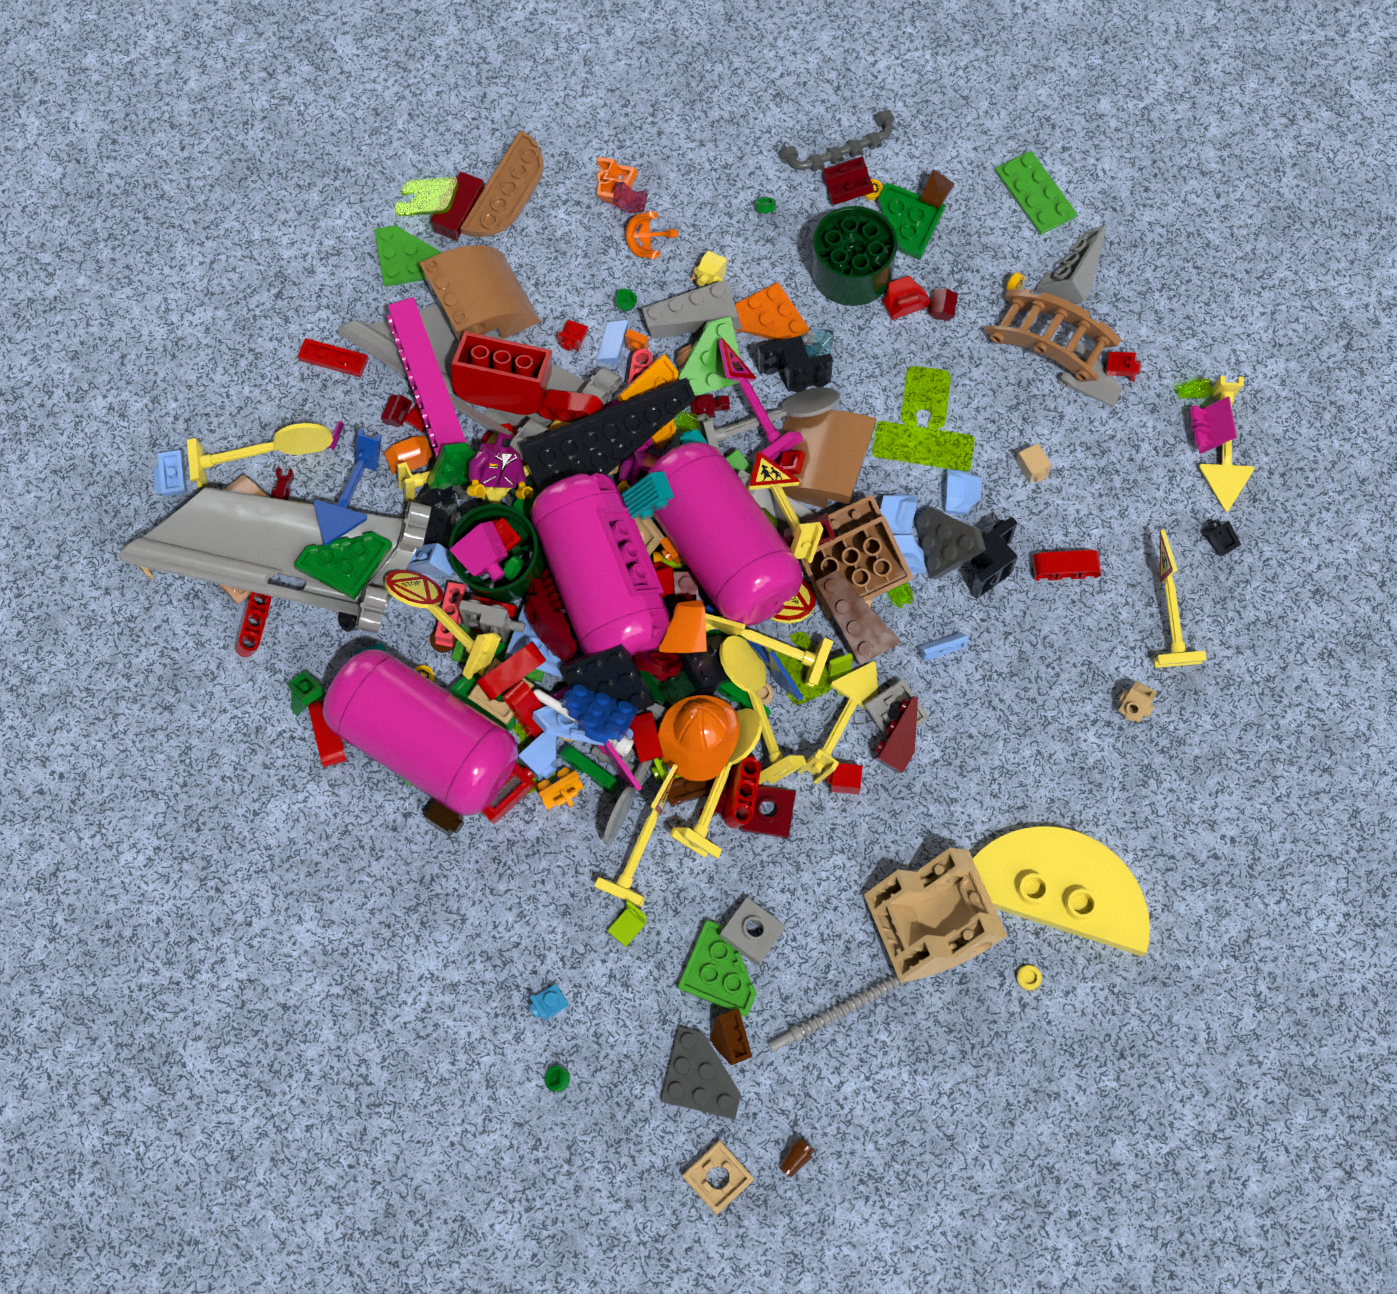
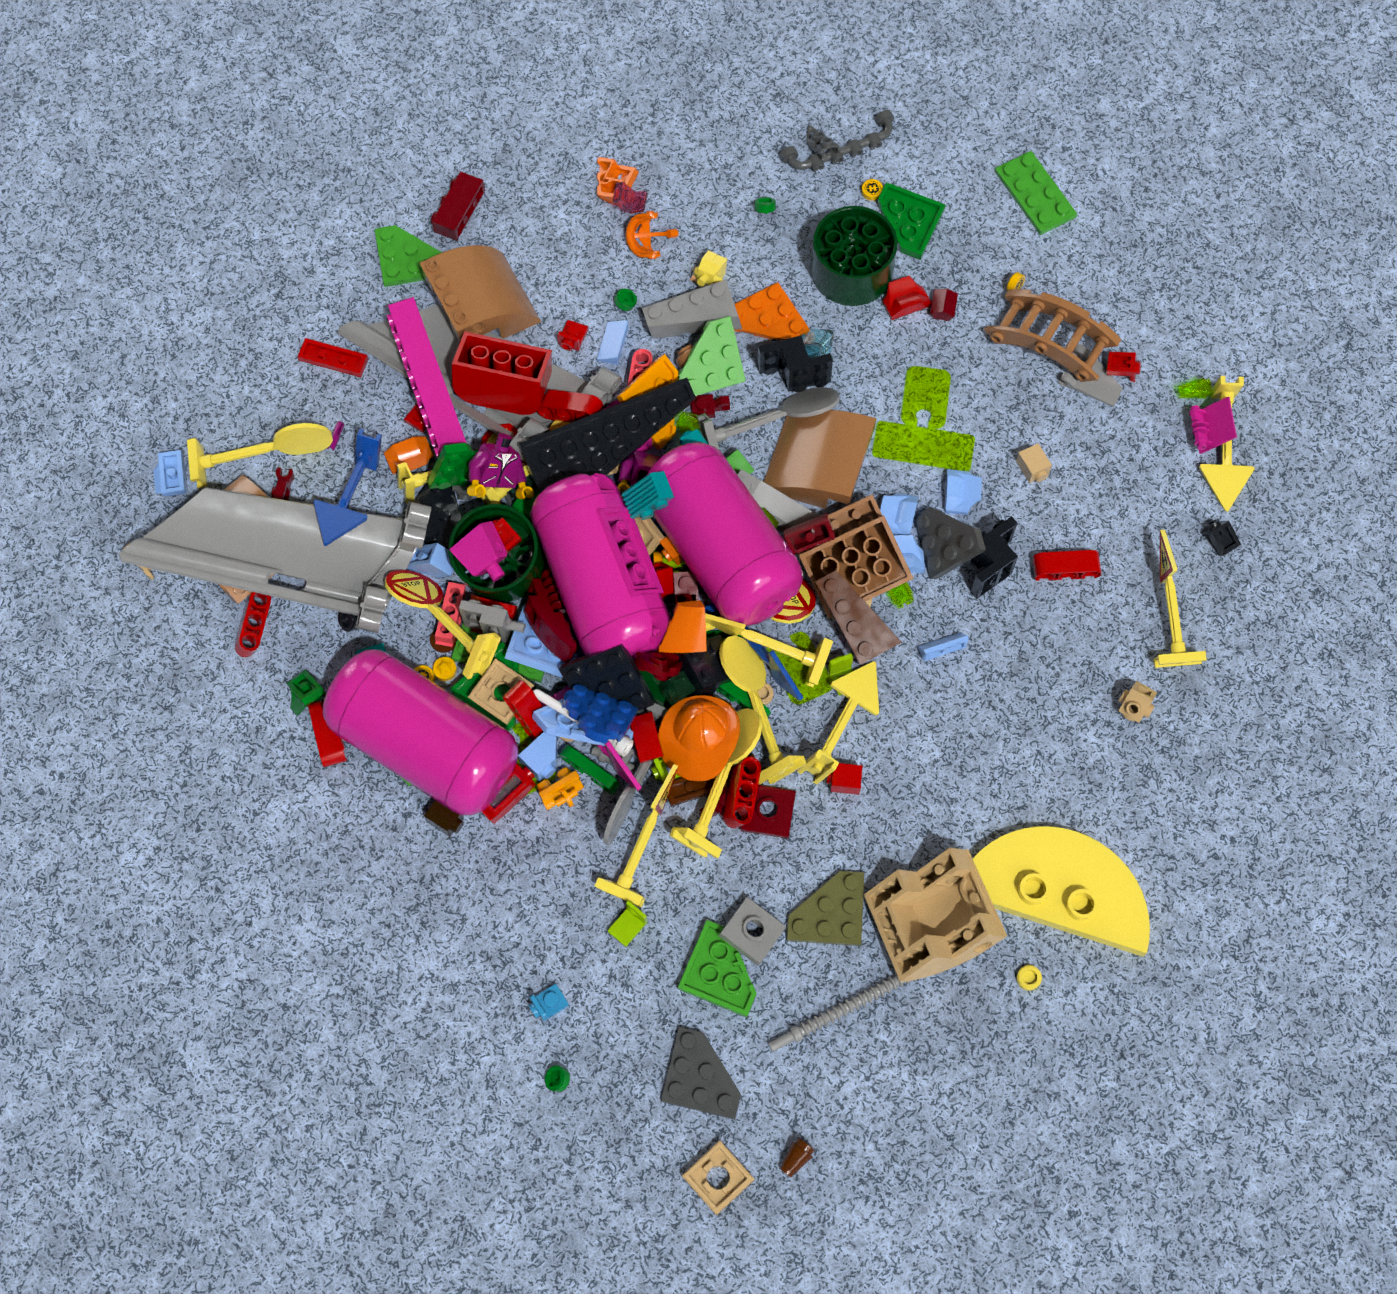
green plate [294,532,393,600] -> none
dark red piece [381,394,413,427] -> none
clear neon green piece [394,177,459,216] -> none
medium nougat plate [460,130,544,237] -> none
red beam [476,641,547,701] -> none
green tile [503,555,523,580] -> none
orange plate [625,329,649,352] -> none
reddish brown slope [710,1008,752,1065] -> none
dark pink piece [719,338,804,461] -> none
light yellow piece [748,452,823,563] -> none
red tile [779,450,806,475] -> none
dark red slope [822,156,874,205] -> none
light grey piece [863,679,930,738] -> none
dark red slope [874,696,918,774] -> none
reddish brown slope [920,169,955,208] -> none
light grey wedge [1036,227,1106,304] -> none
none -> yellow tile [433,657,457,681]
none -> olive plate [787,871,864,946]
none -> dark grey piece [807,125,842,159]

